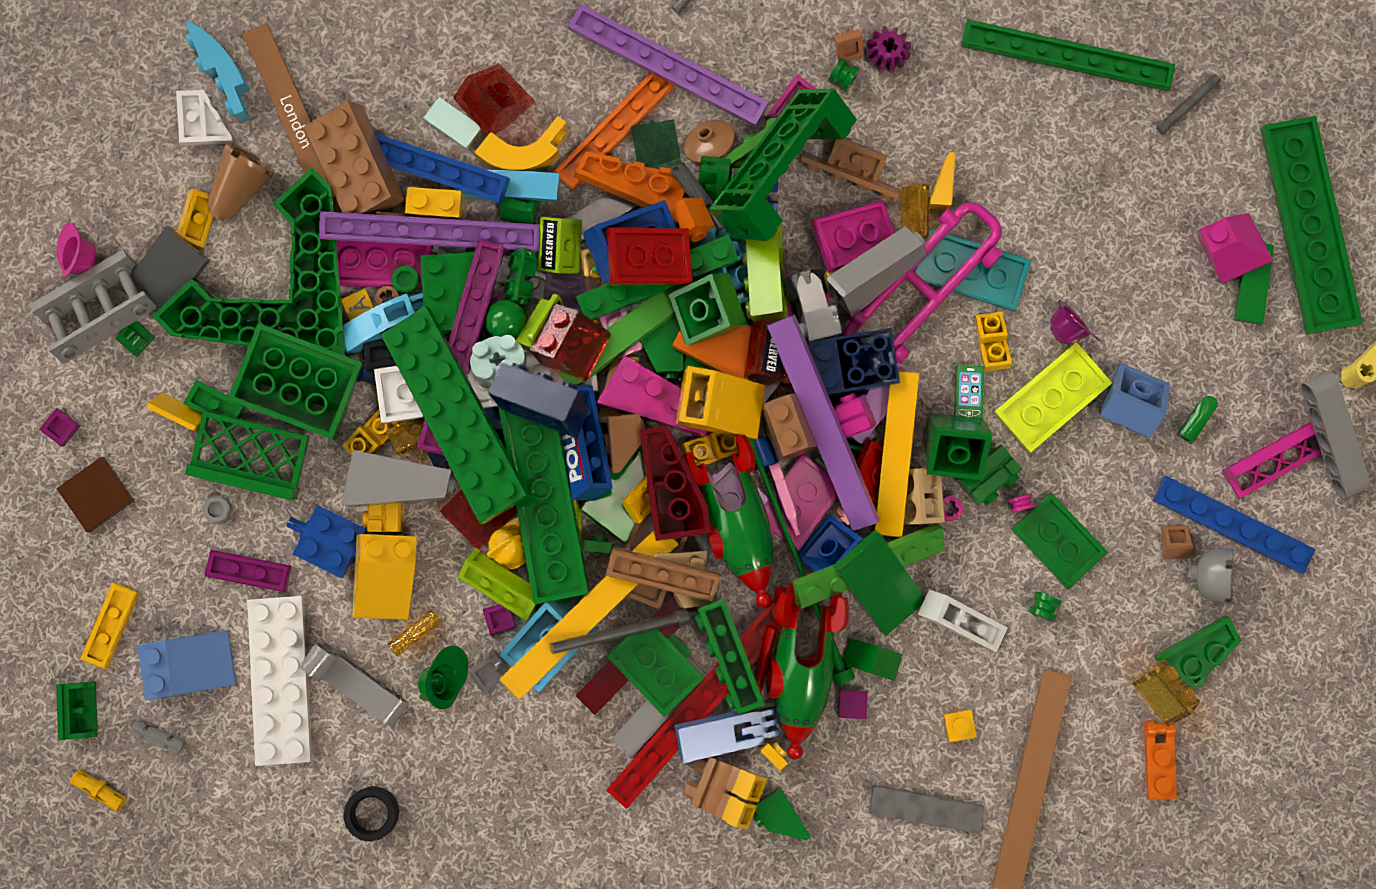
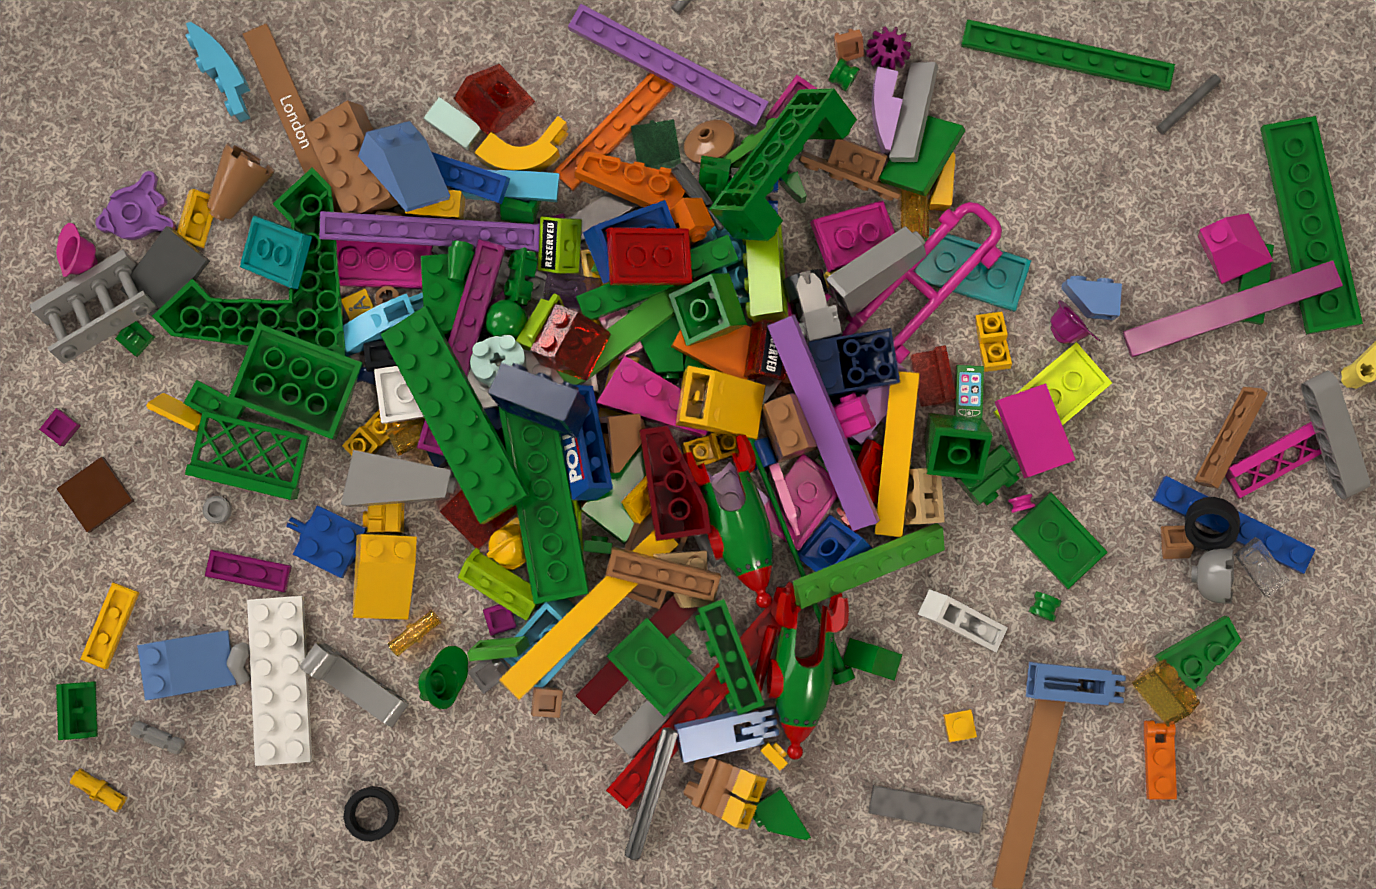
white wing [176,90,233,146] -> none
green tile [391,266,420,294] -> none
flat silver bar [550,607,701,654] -> none
green tile [833,529,925,636] -> none
magenta tile [838,690,868,719] -> none
dark pink bush [943,496,963,521] -> none
medium blue slope [1100,363,1170,438] -> none
green bar [1177,396,1218,444] -> none
none -> medium lavender tile [96,171,176,240]
none -> light grey arm [227,642,251,685]
none -> teal tile [240,215,312,289]
none -> medium blue slope [358,121,450,212]
none -> green cone [447,240,475,283]
none -> bright green tile [467,636,530,661]
none -> medium nougat plate [531,687,563,718]
none -> dark grey axle [624,728,678,860]
none -> green slope [778,171,807,204]
none -> lavender slope [872,67,903,157]
none -> green tile [879,116,966,197]
none -> light grey tile [889,62,938,162]
none -> clear red panel [911,345,956,407]
none -> dark pink tile [995,383,1076,479]
none -> medium blue hinge [1026,662,1126,706]
none -> medium blue slope [1062,276,1122,320]
none -> magenta tile [1122,261,1343,358]
none -> black tyre [1184,497,1240,551]
none -> medium nougat tile [1194,387,1268,489]
none -> clear plate [1234,537,1290,598]

